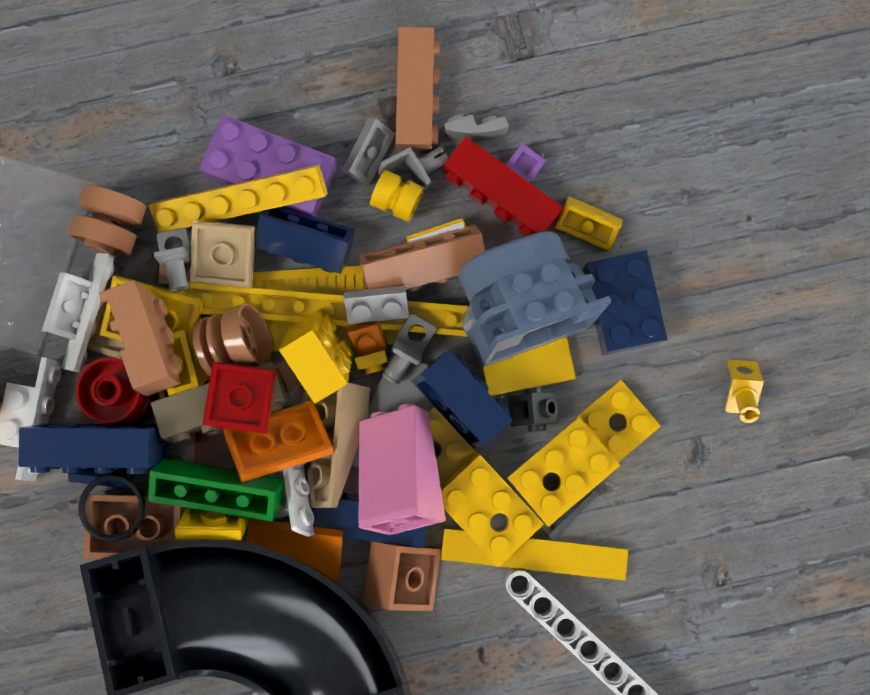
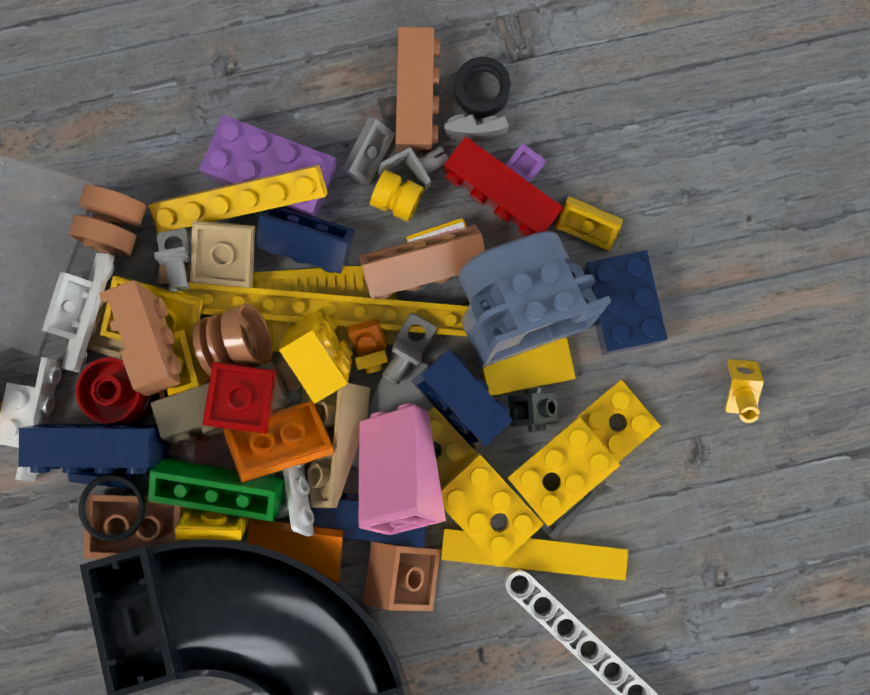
light grey plate [344,285,409,324] -> none
none -> black tyre [454,56,511,118]

